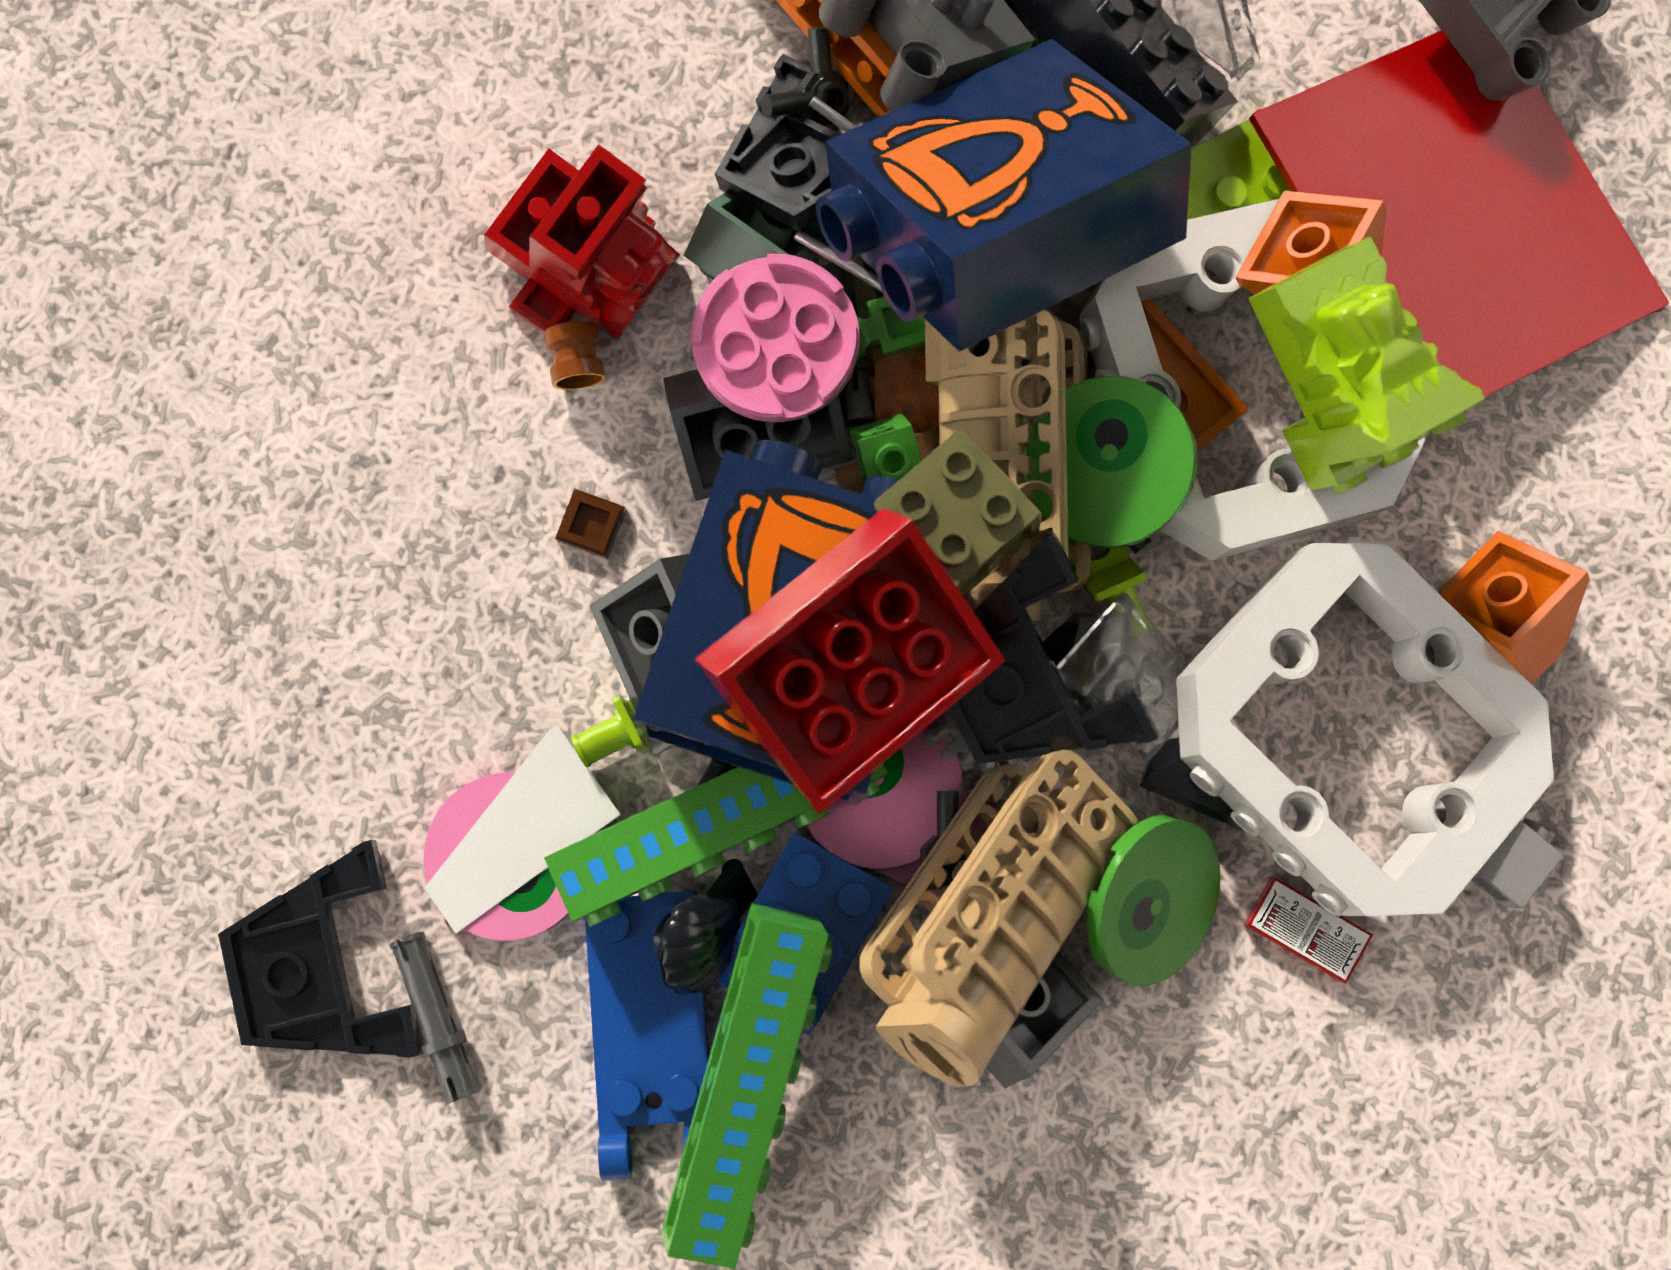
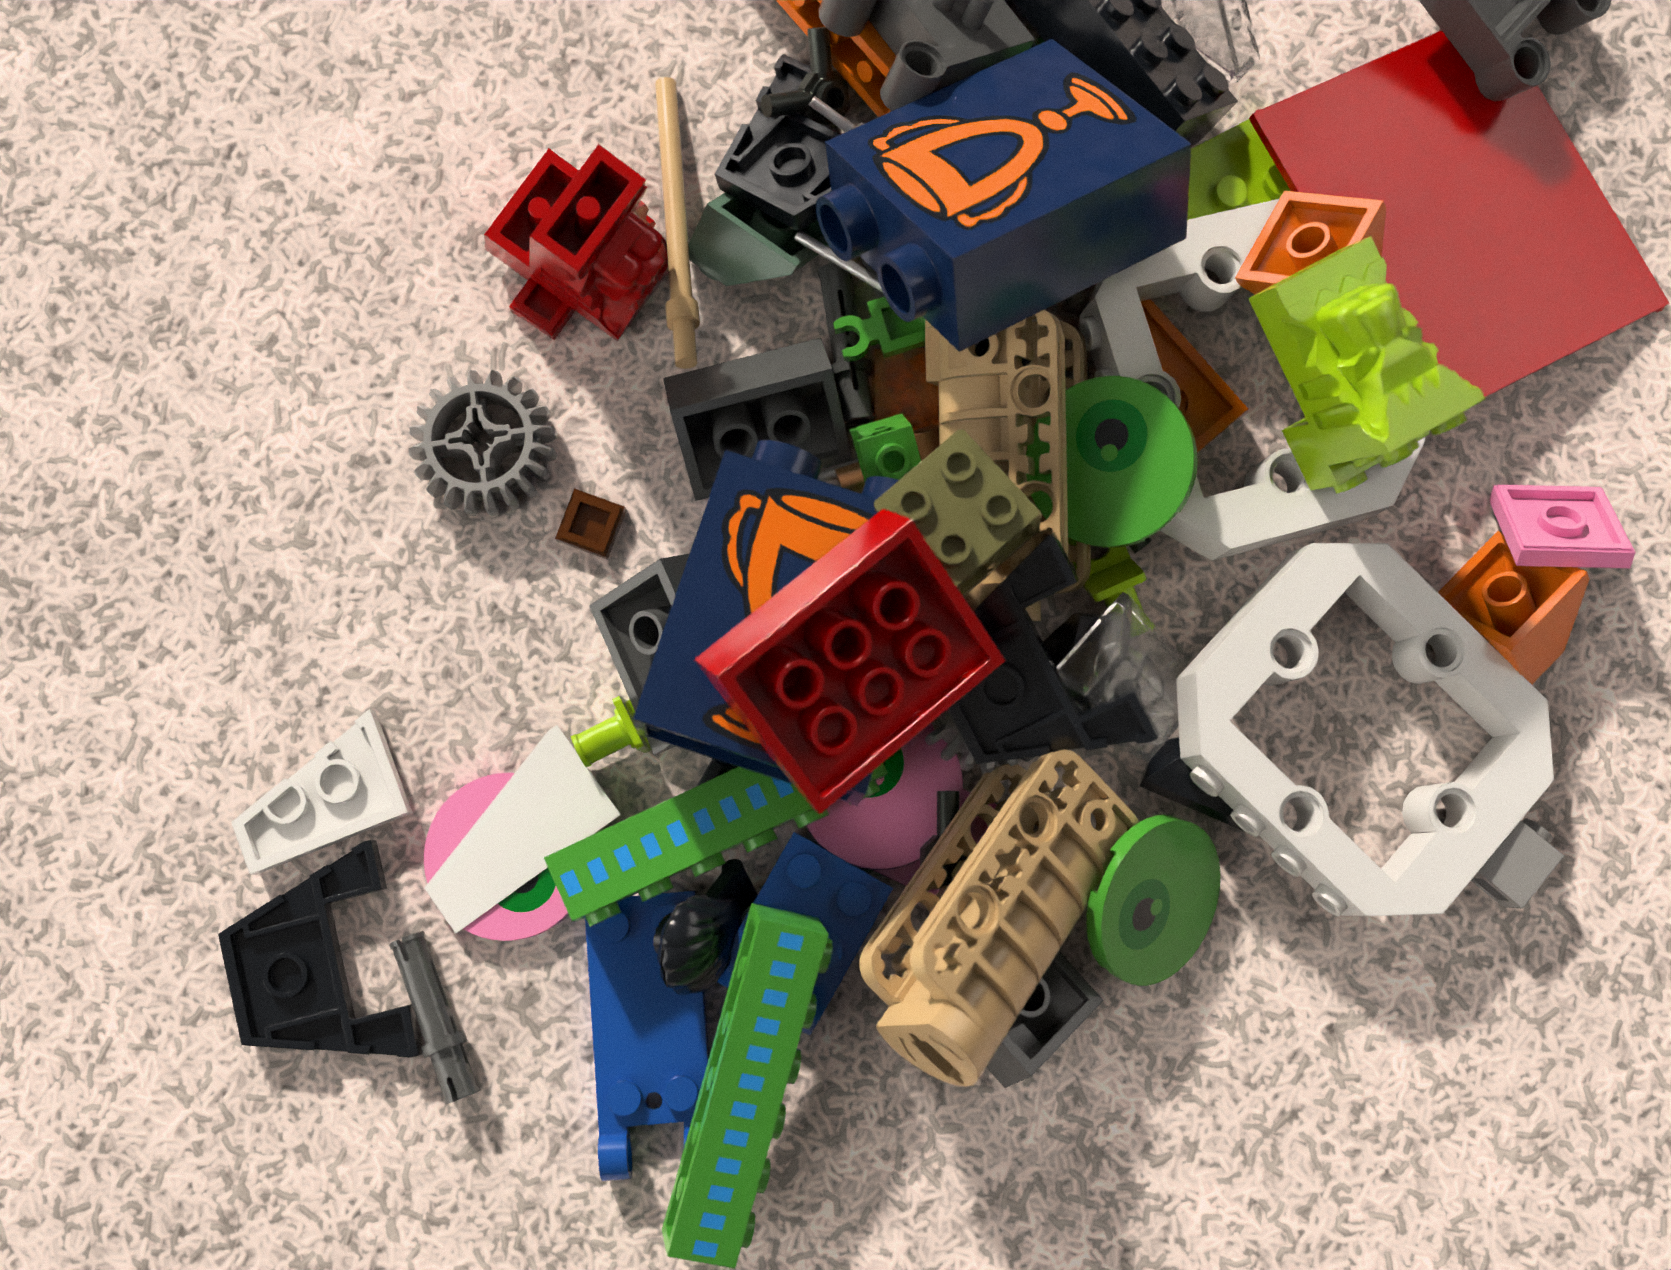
dark orange wheel [544,321,606,390] -> none
bright pink tile [691,254,859,422] -> none
tile [1244,877,1373,984] -> none
none -> white wing [231,709,413,875]
none -> light grey gear [409,370,557,516]
none -> tan bar [655,77,700,369]
none -> bright pink tile [1490,485,1636,569]

